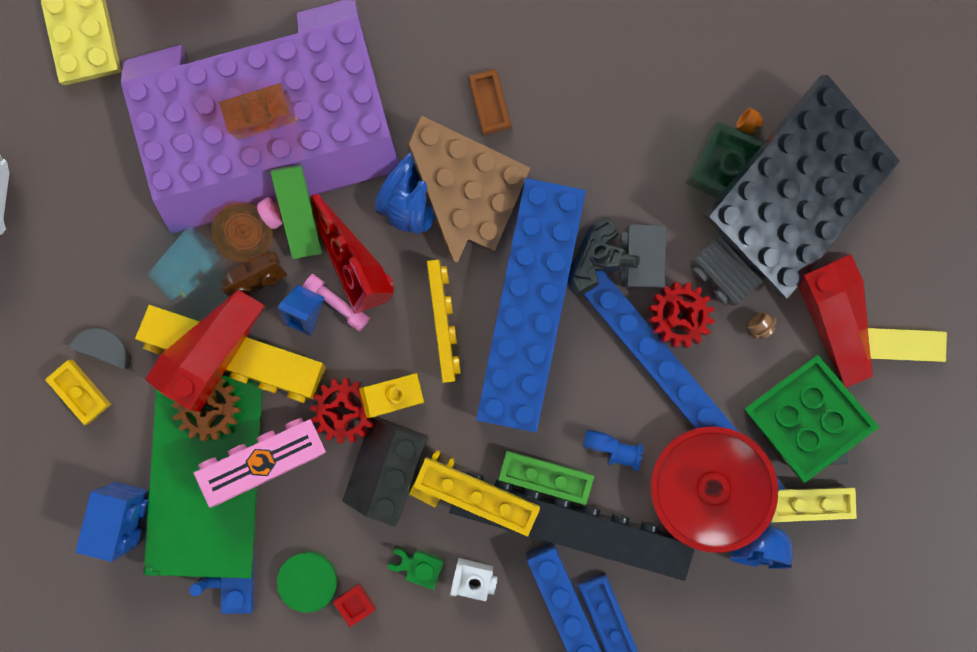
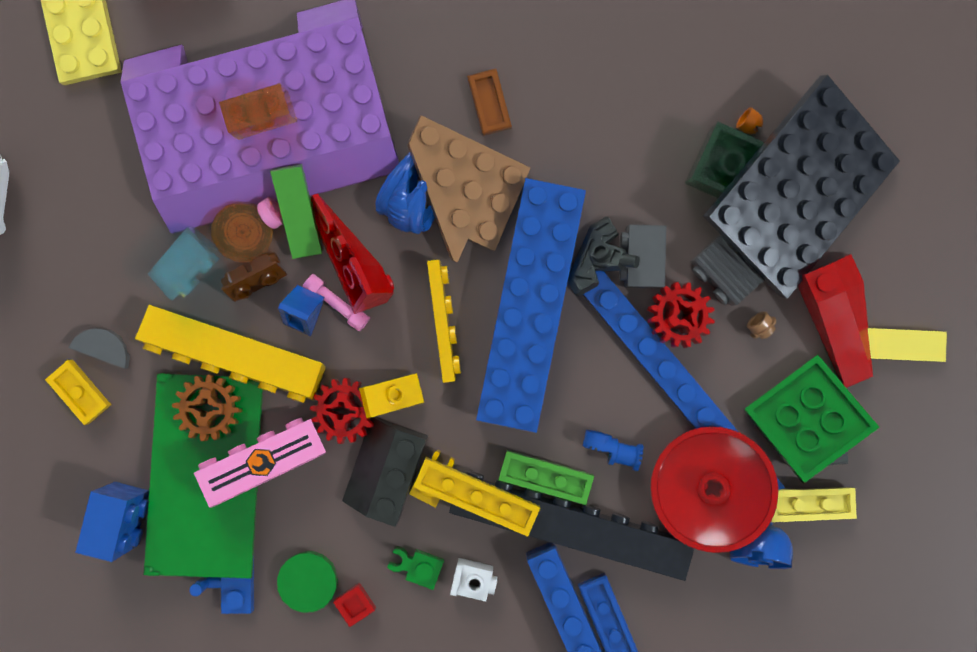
red wedge [145,290,265,412] -> none

